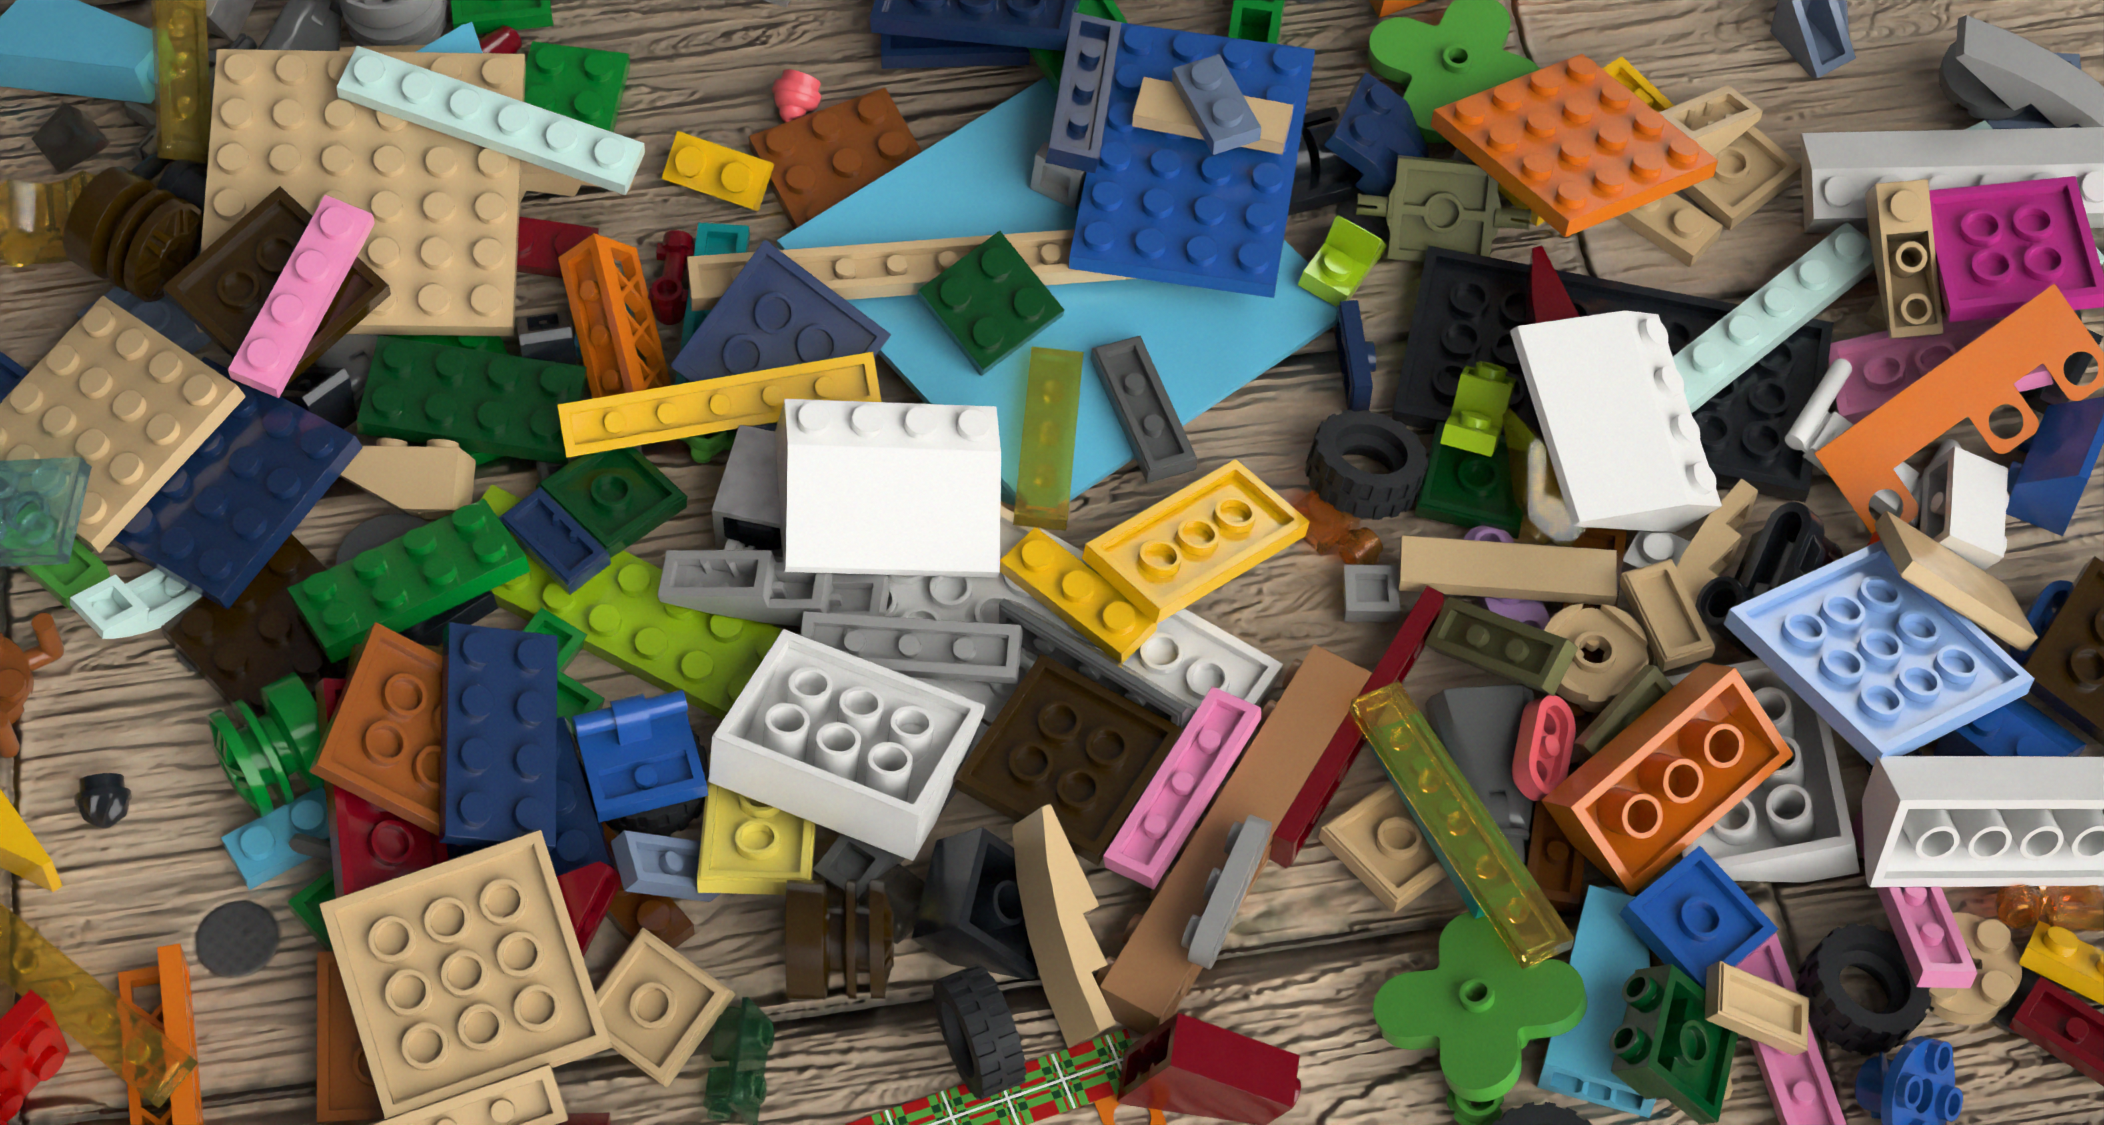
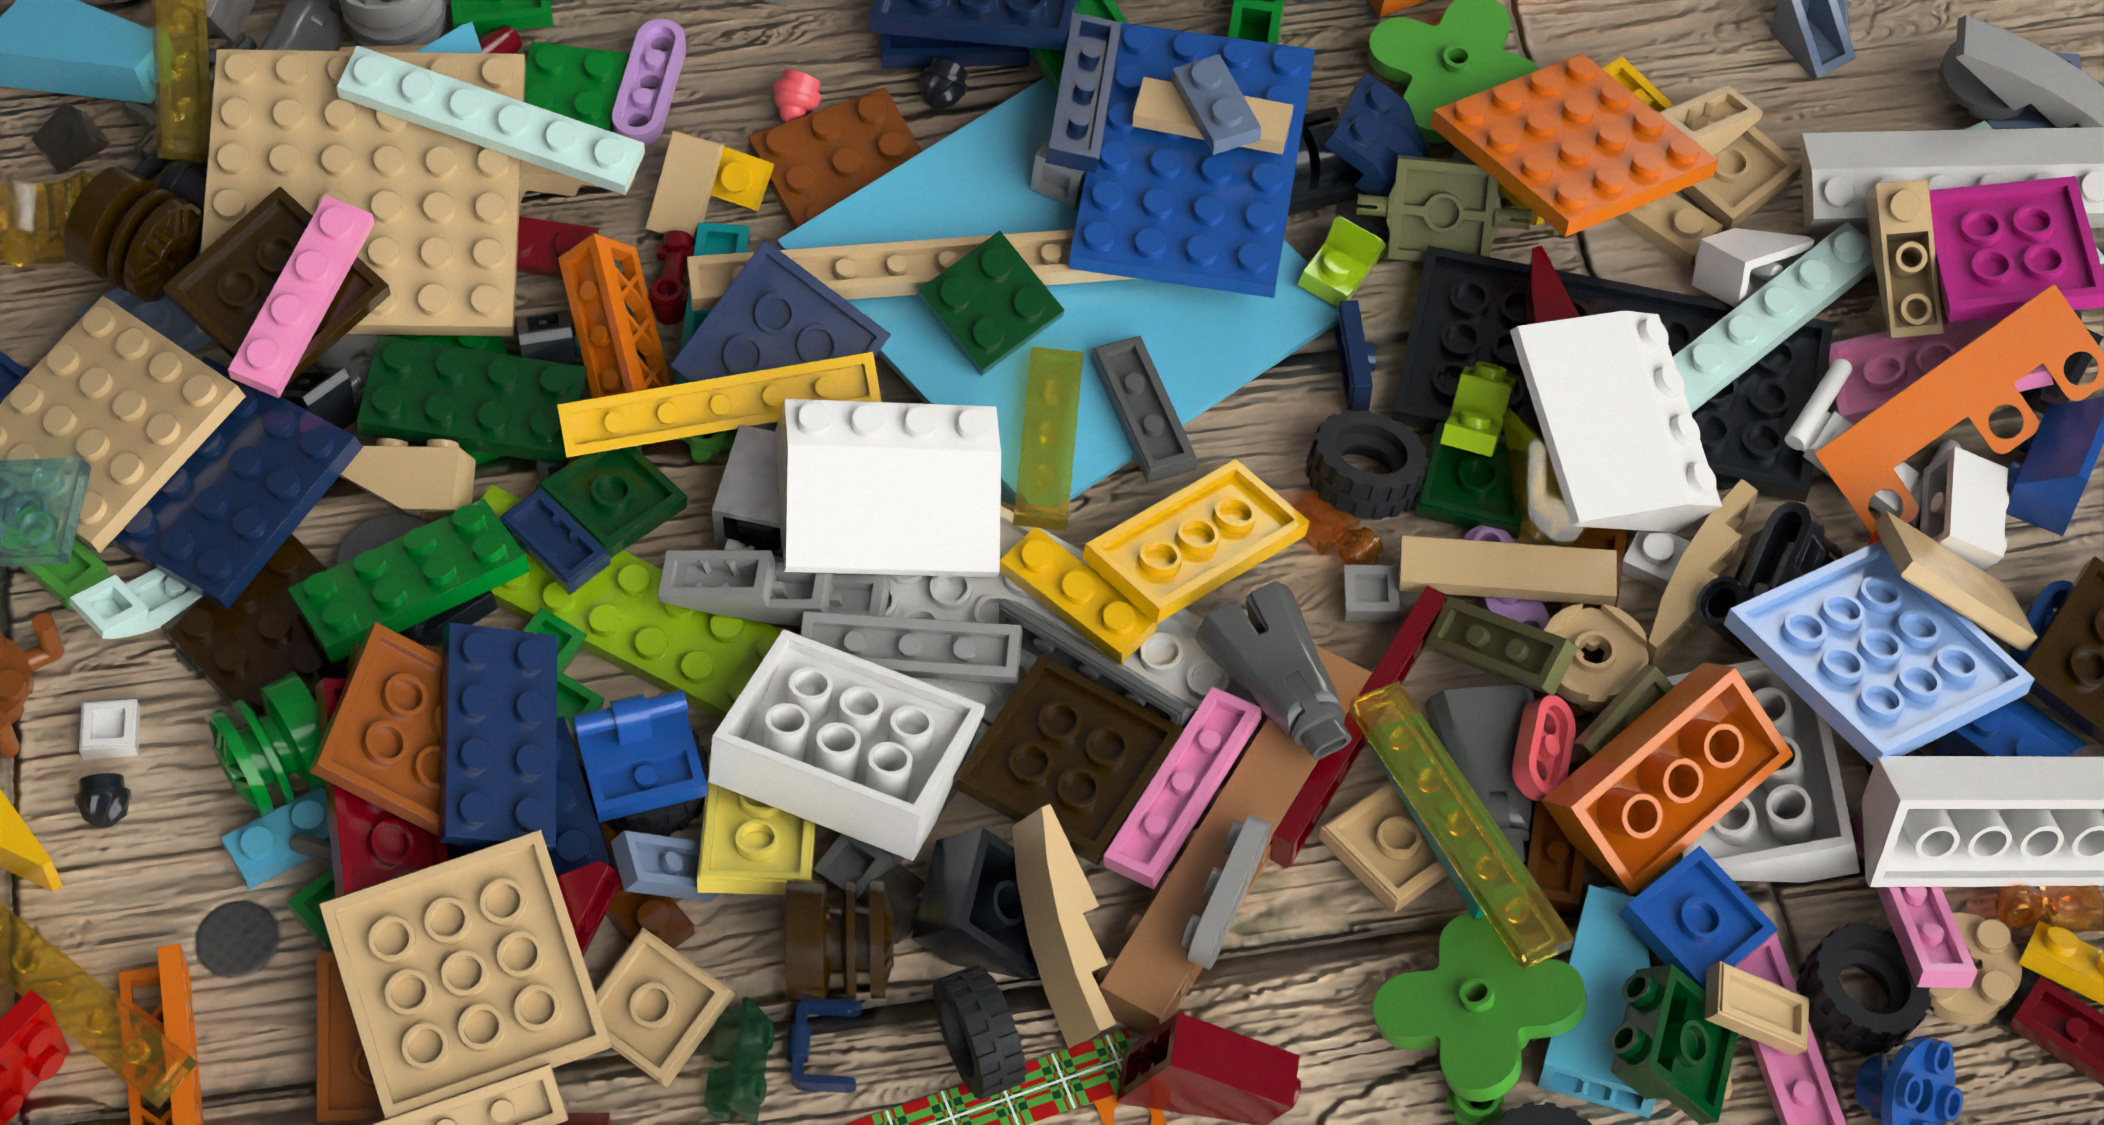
tan tile [1619,559,1715,672] -> none
none -> white tile [79,699,140,760]
none -> lavender plate [612,19,686,146]
none -> tan tile [645,131,725,243]
none -> dark blue piece [786,999,862,1093]
none -> black plate [919,57,968,109]
none -> dark grey piece [1195,581,1352,760]
none -> white slope [1692,228,1814,308]

